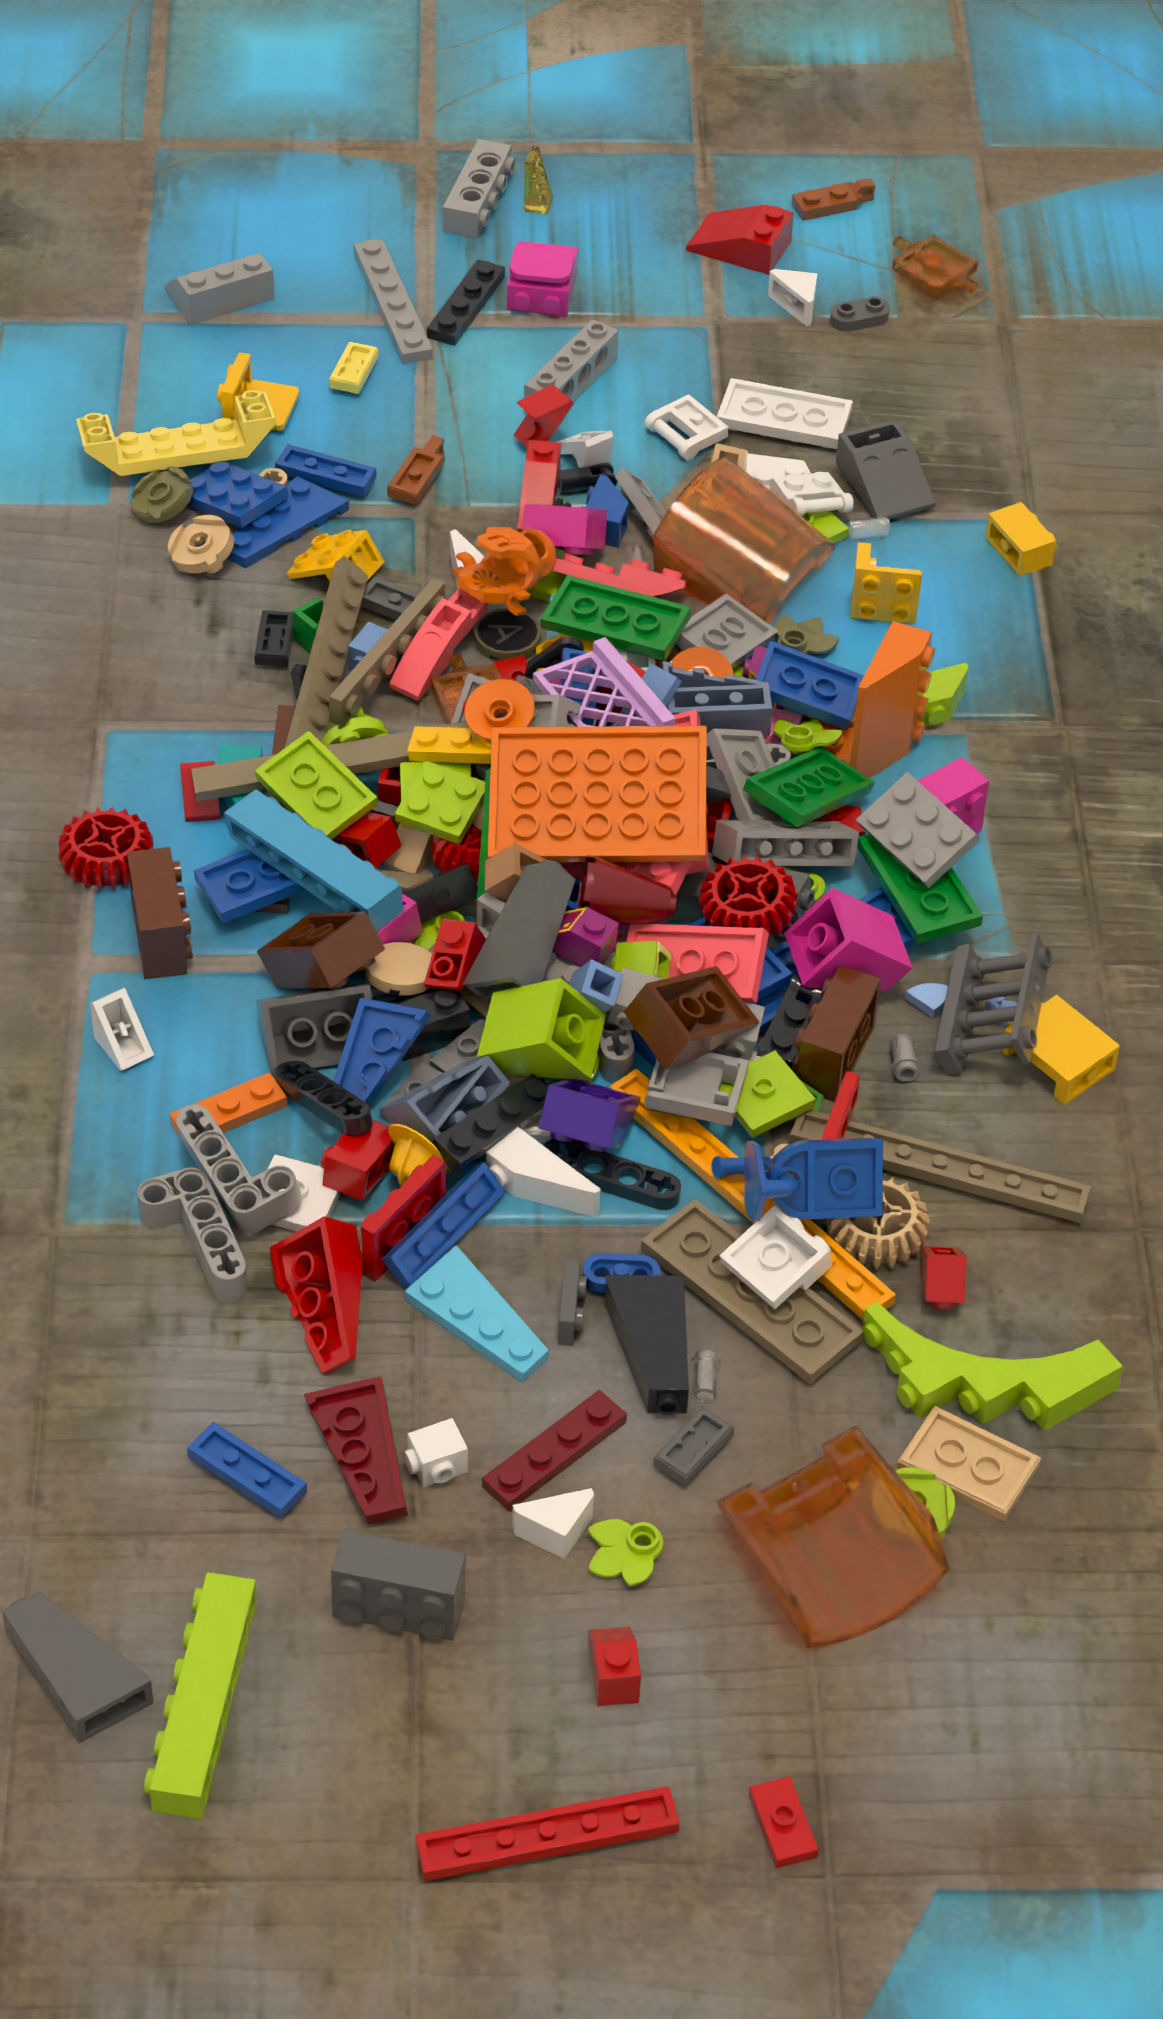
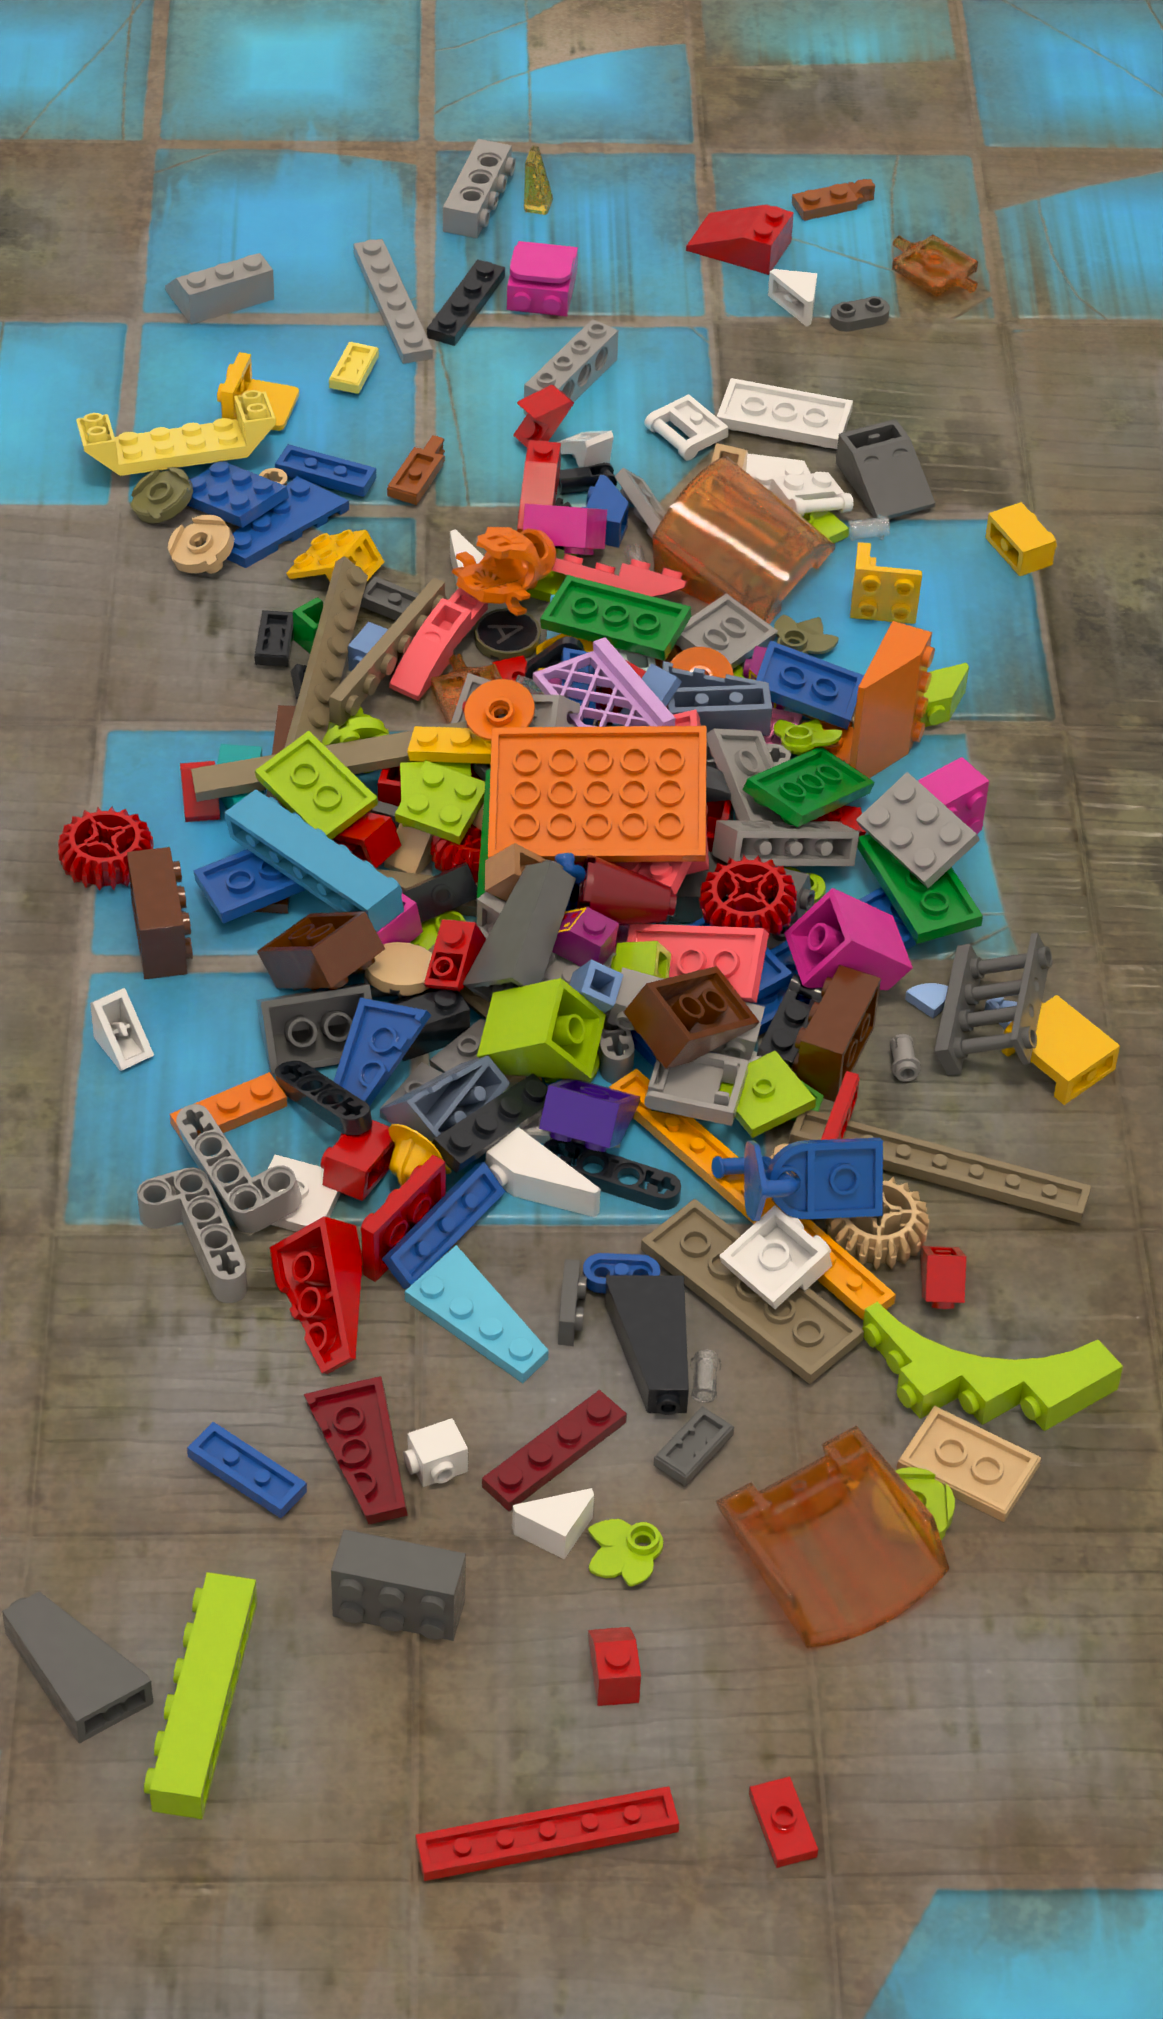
none -> blue arm [555,853,586,885]

